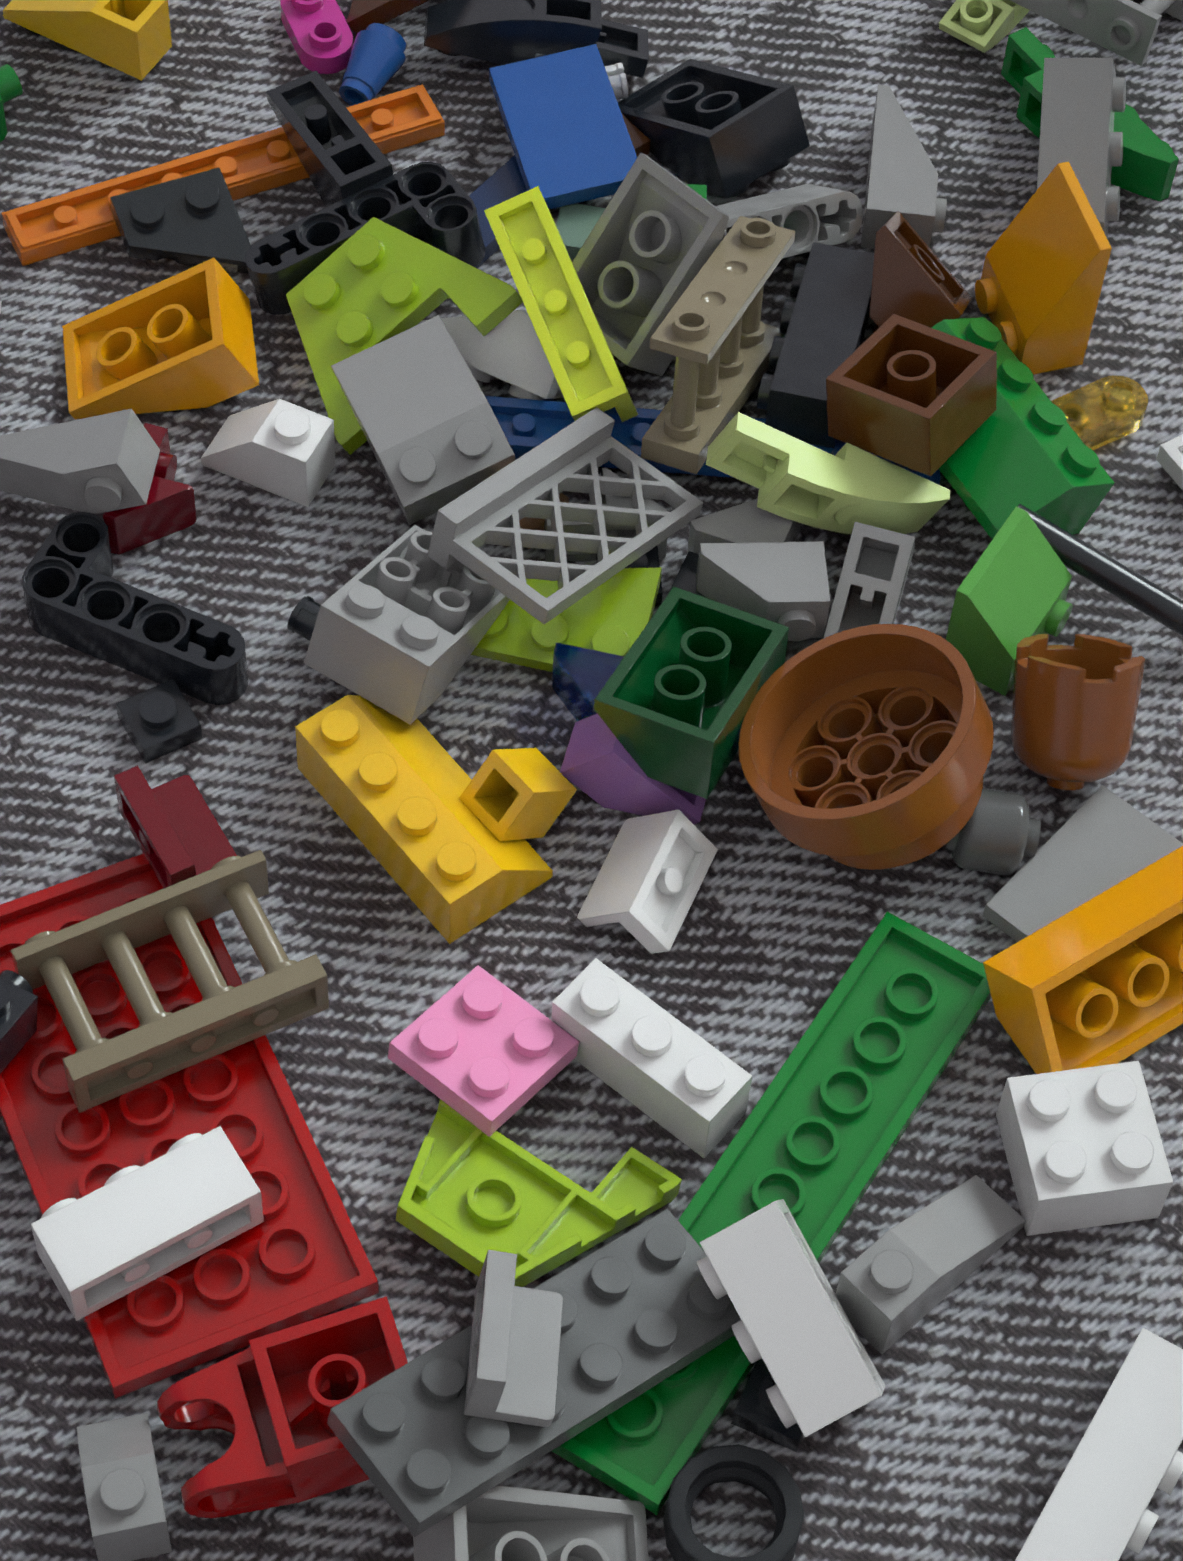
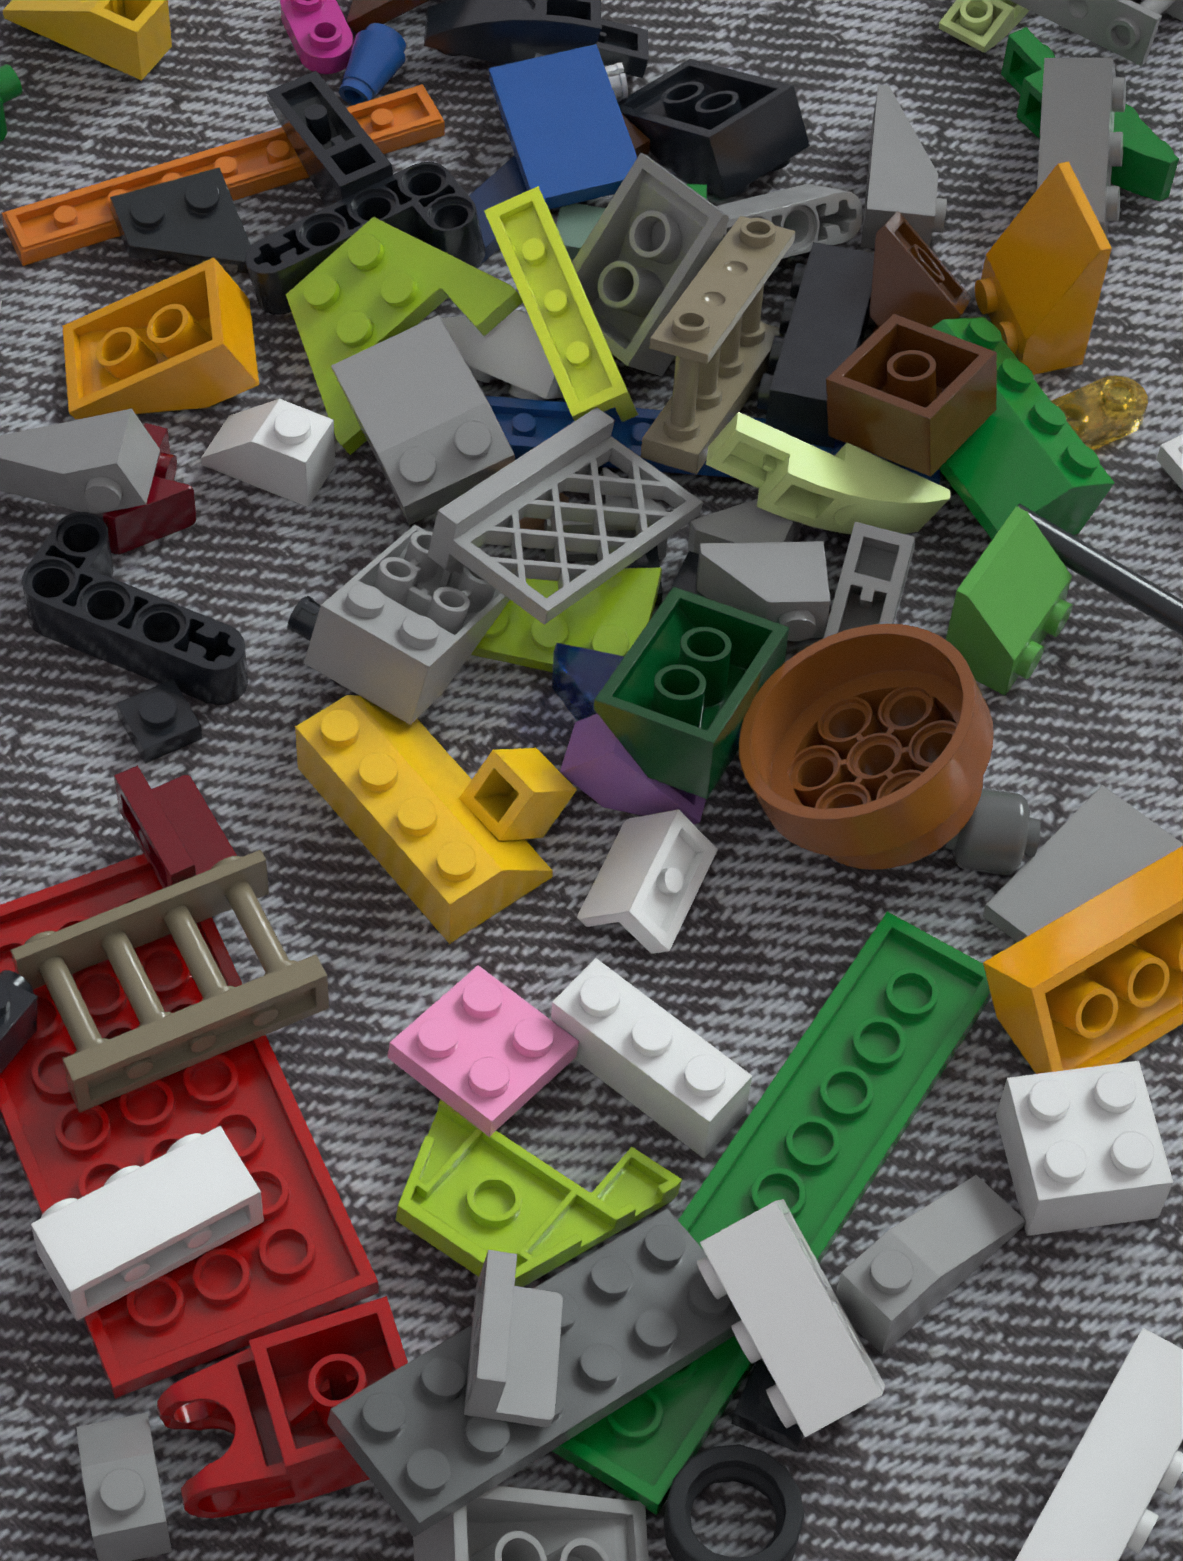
dark orange cylinder [1011,634,1145,790] -> none

